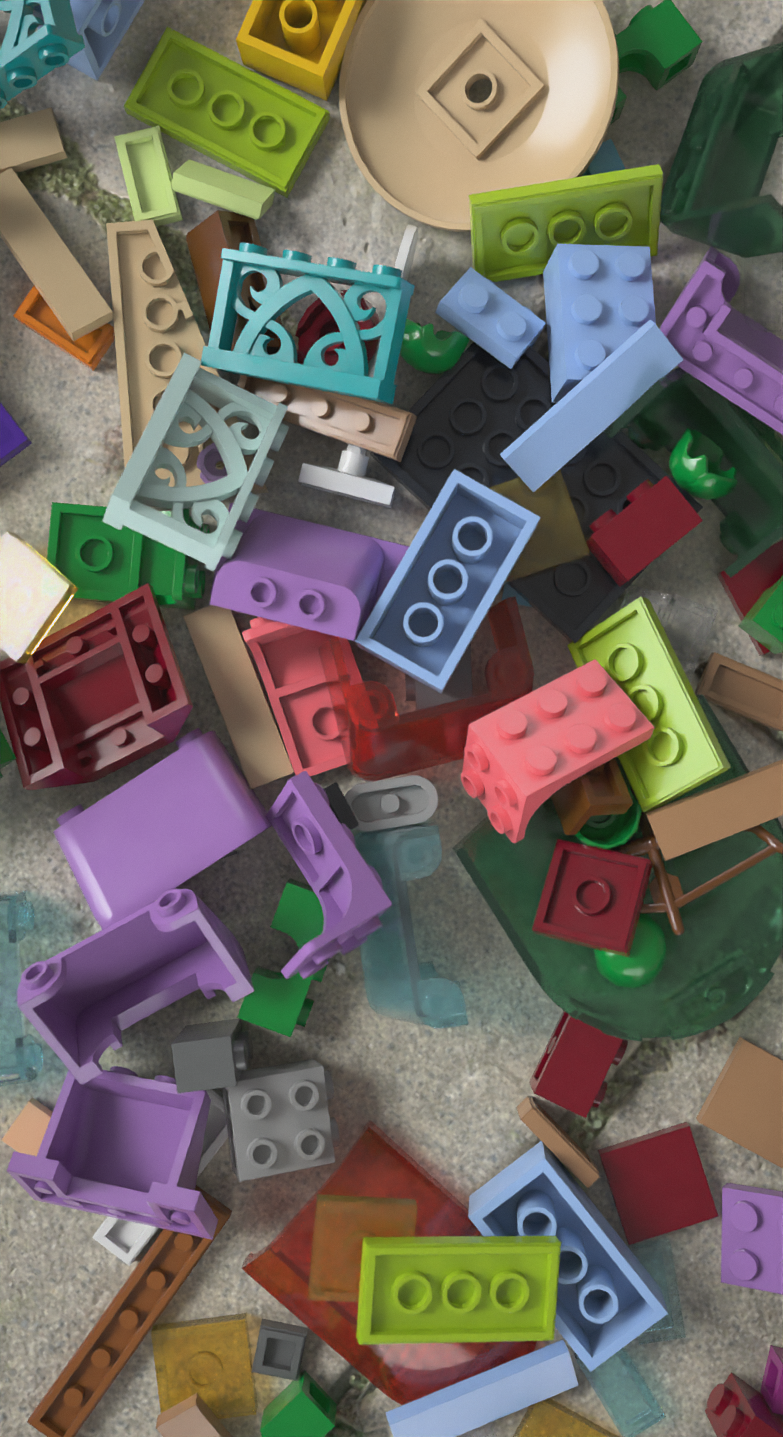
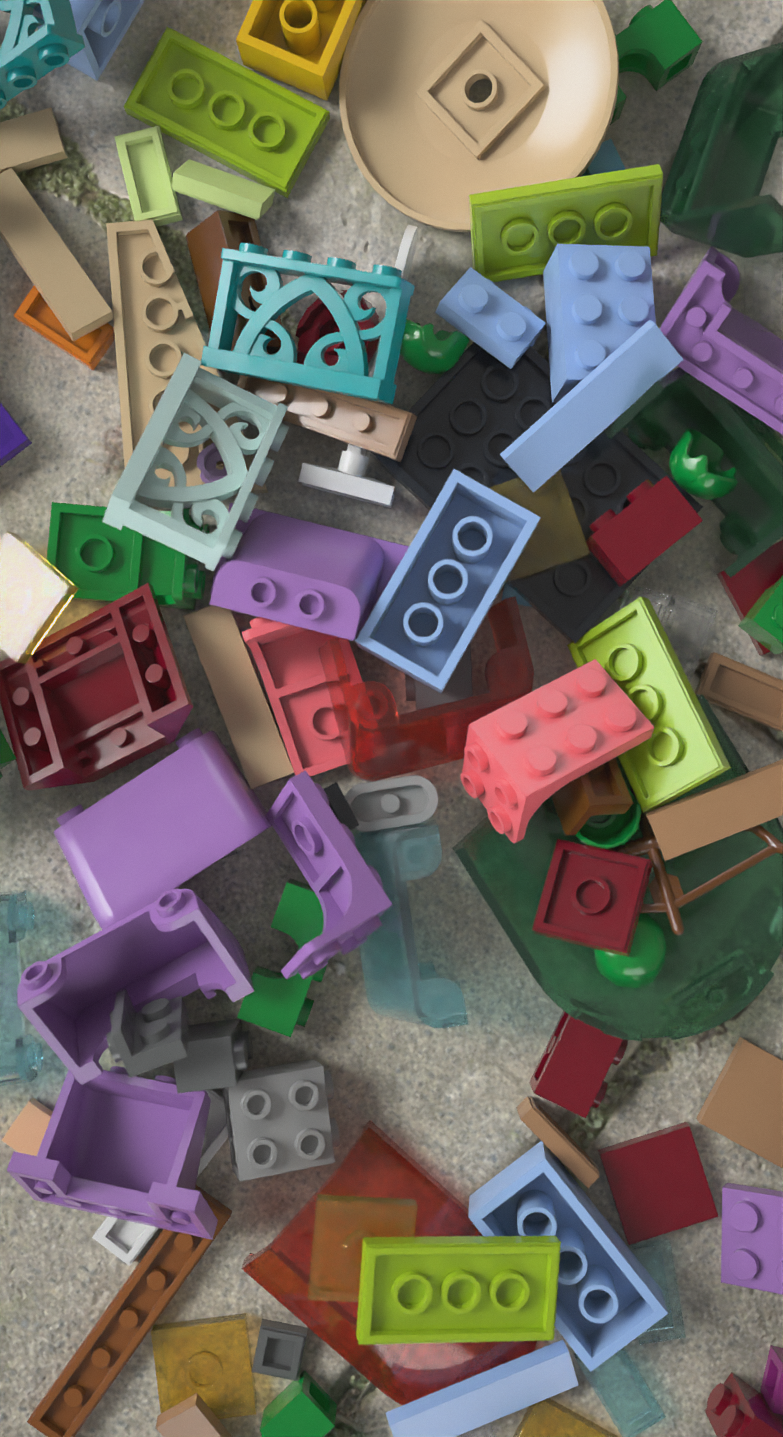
none -> dark grey bracket [106,989,189,1077]

